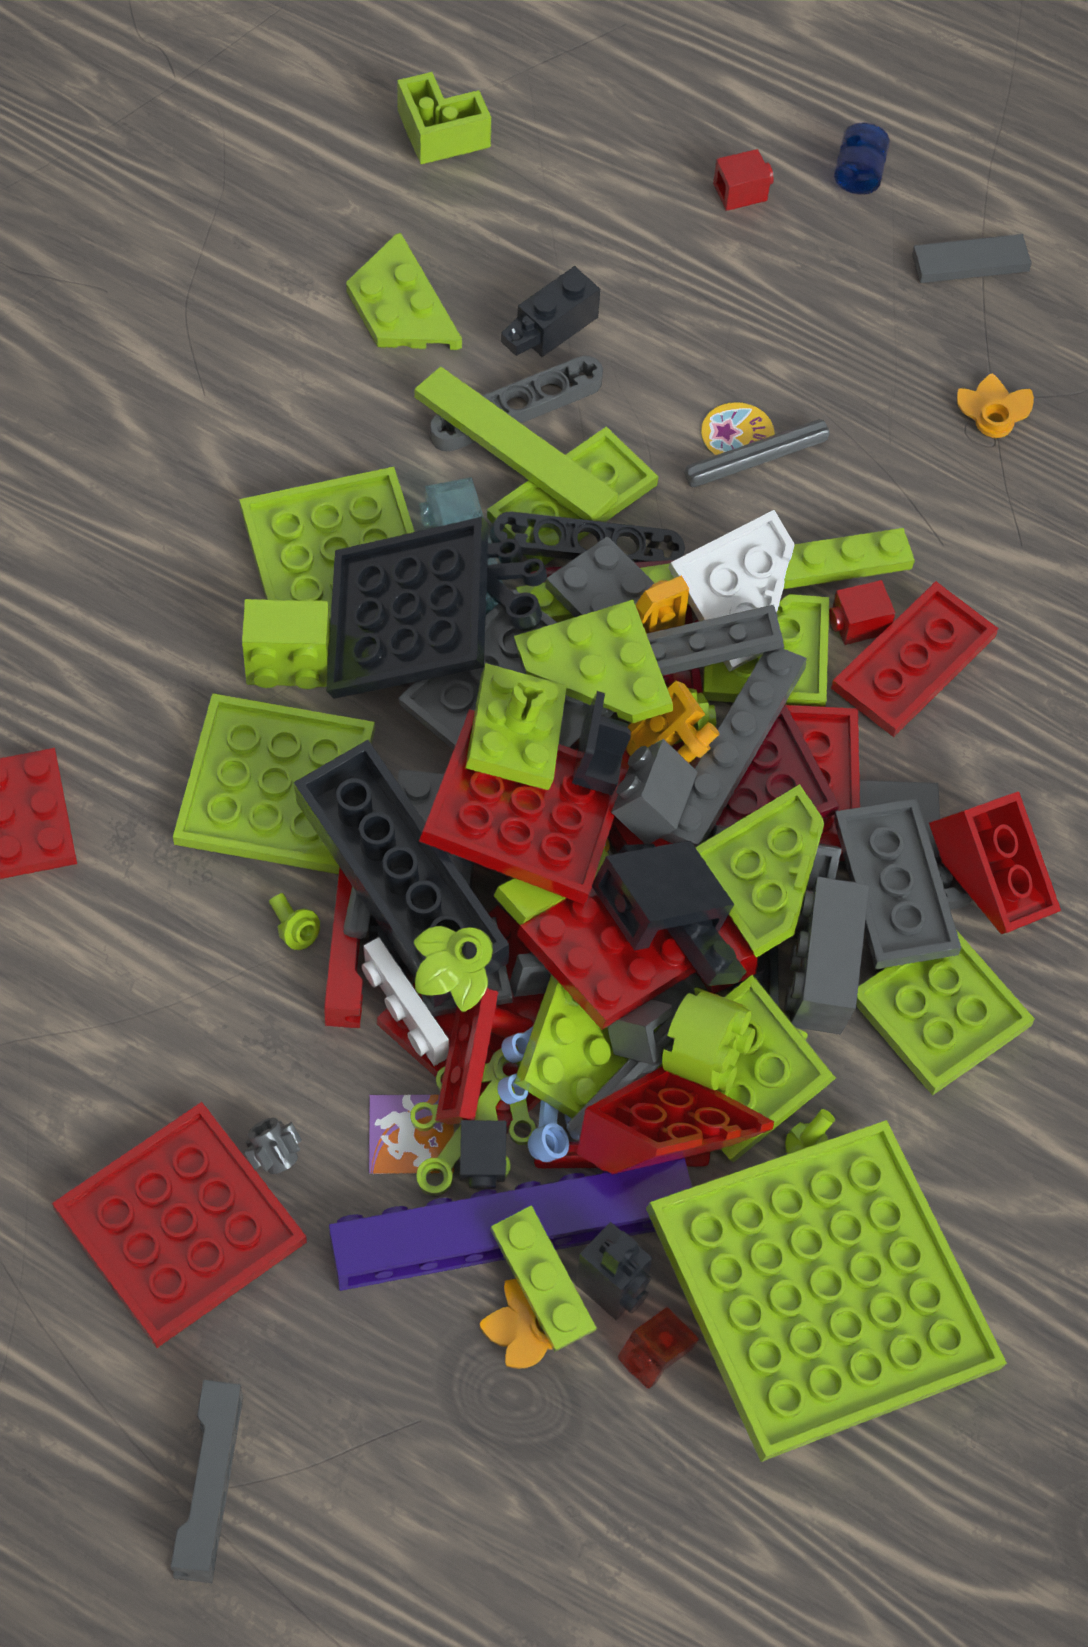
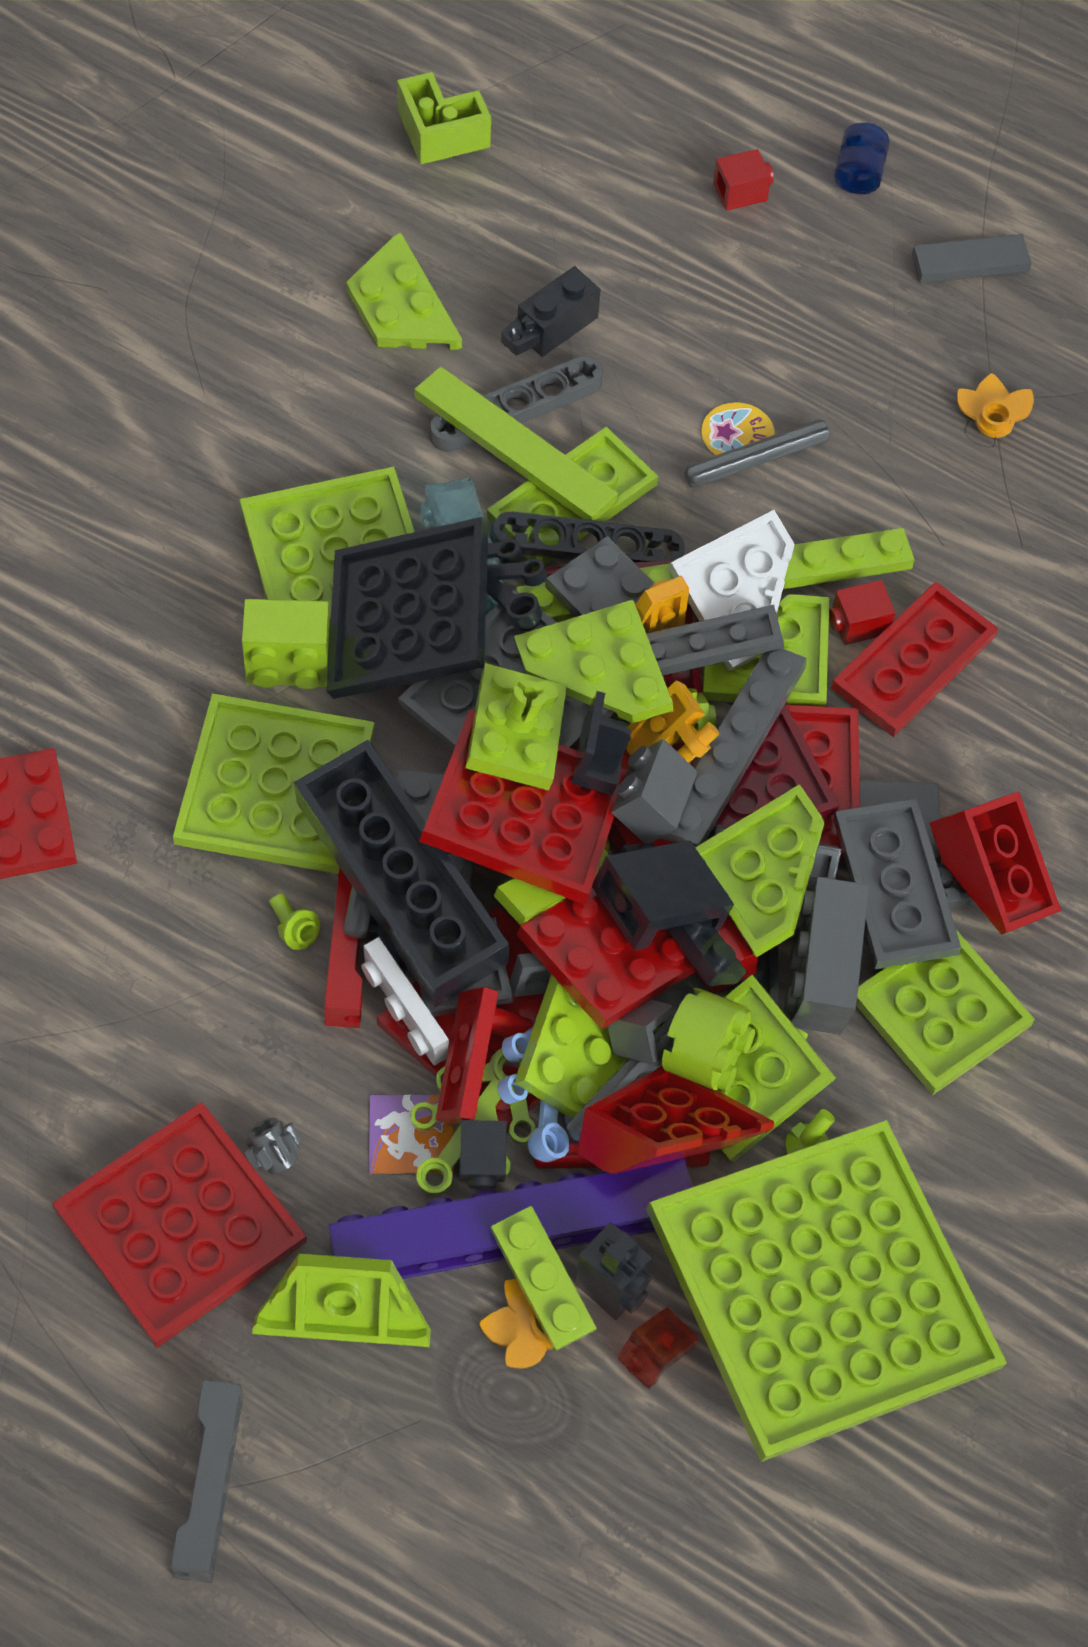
lime plate [414,926,493,1012] -> none
none -> lime wing [252,1254,431,1347]

